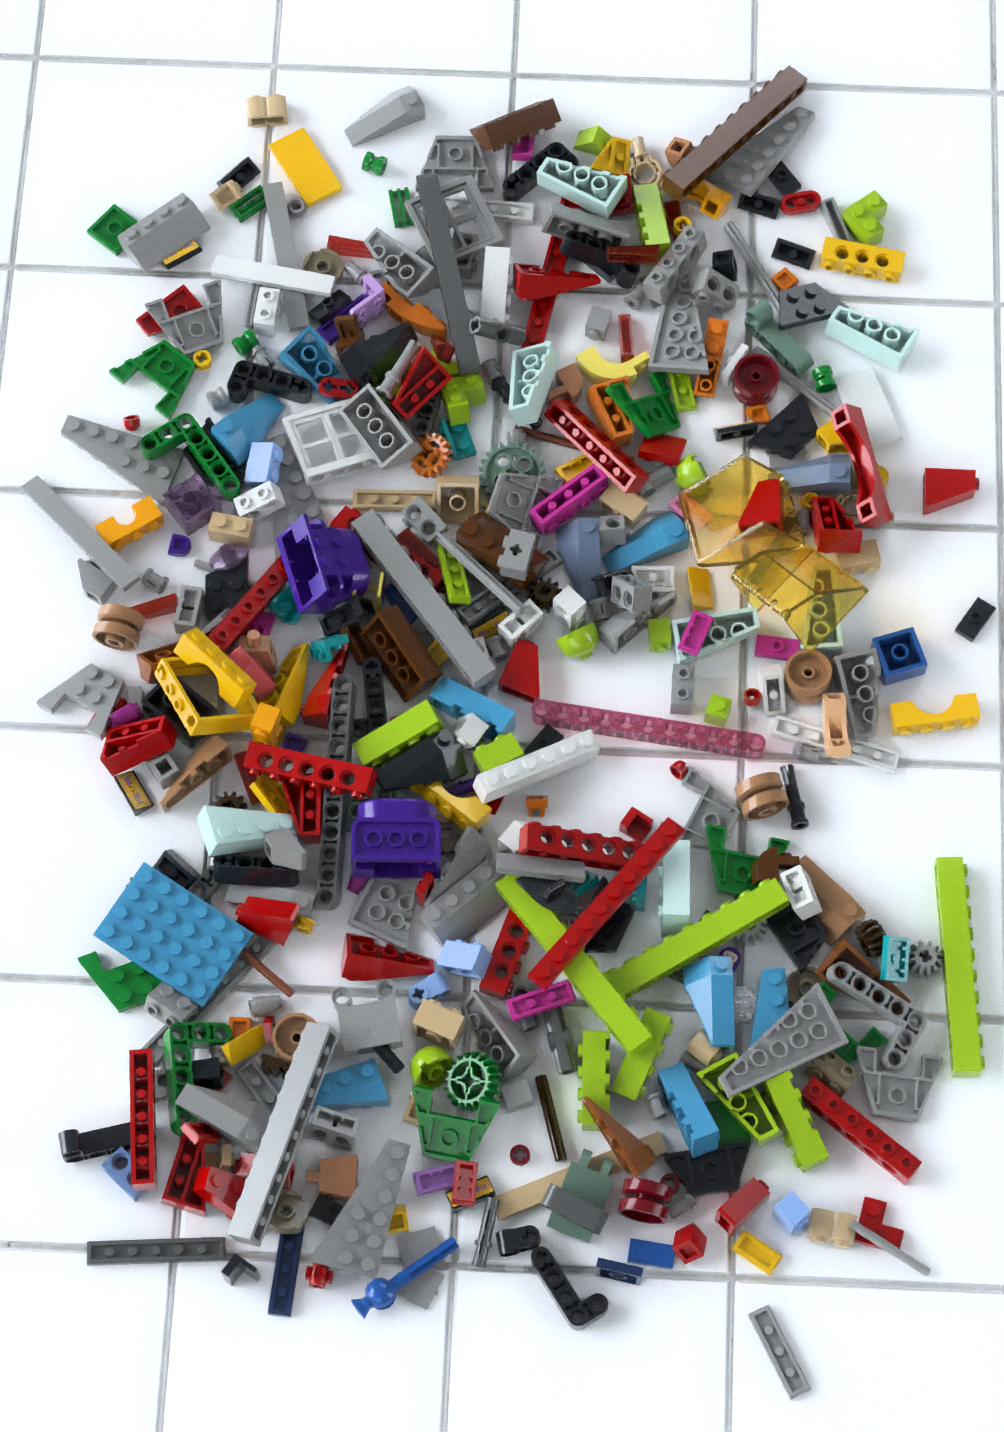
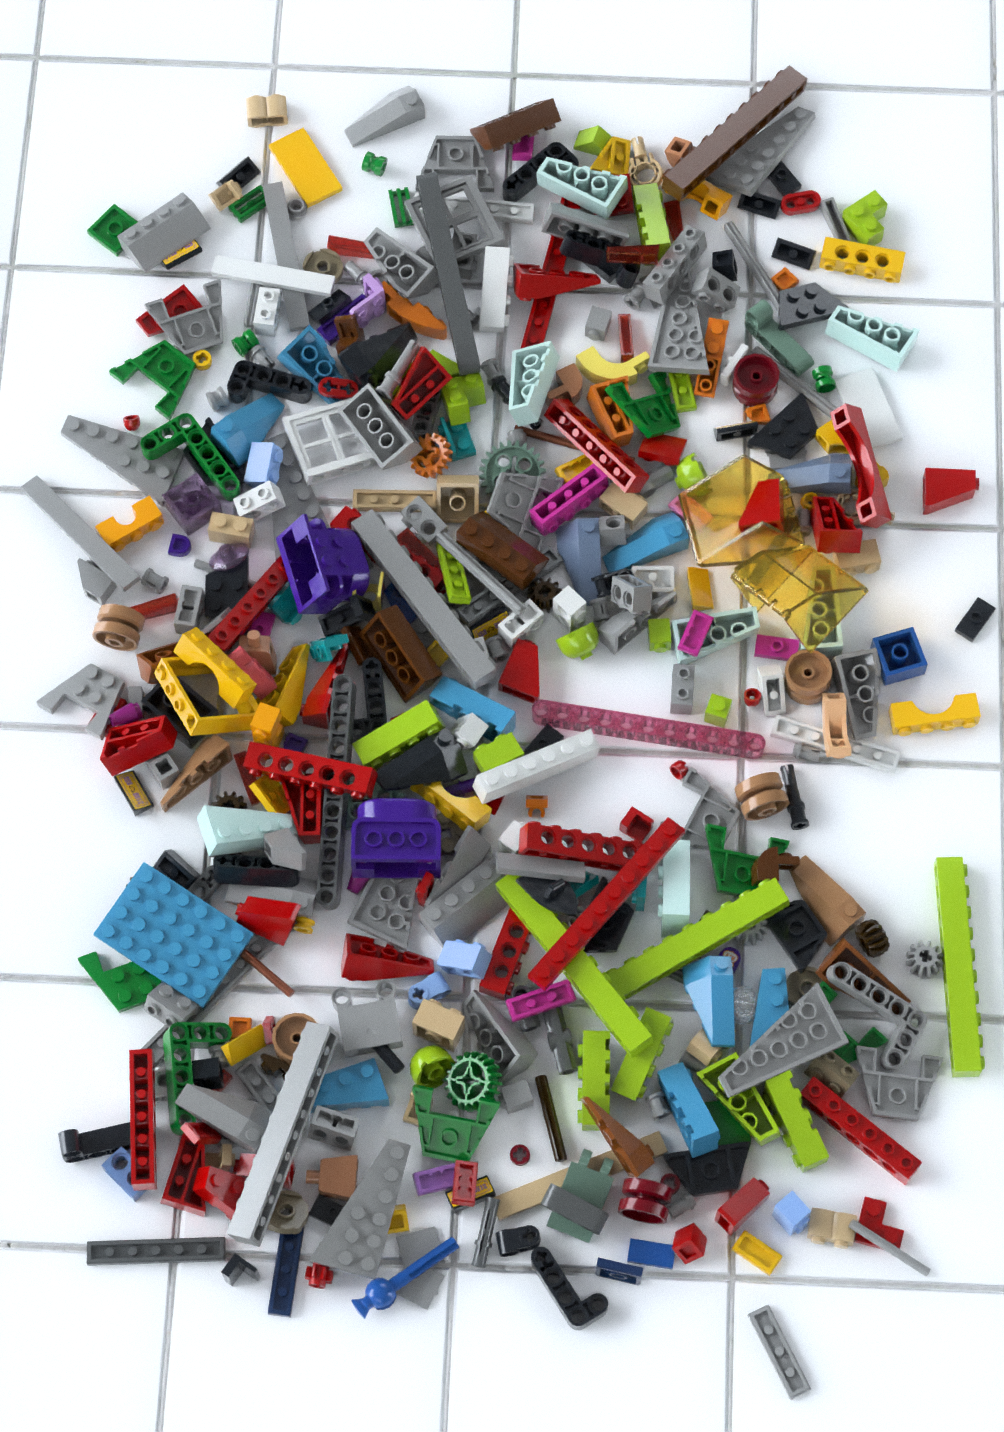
light grey cone [248,995,283,1018] -> none
clear red piece [430,334,456,364] -> none
dark grey piece [469,316,527,346] -> none
light grey brick [497,528,536,581] -> none
yellow bush [673,216,691,236] -> none
white brick [780,865,822,920] -> none
teal bracket [880,935,911,983] -> none

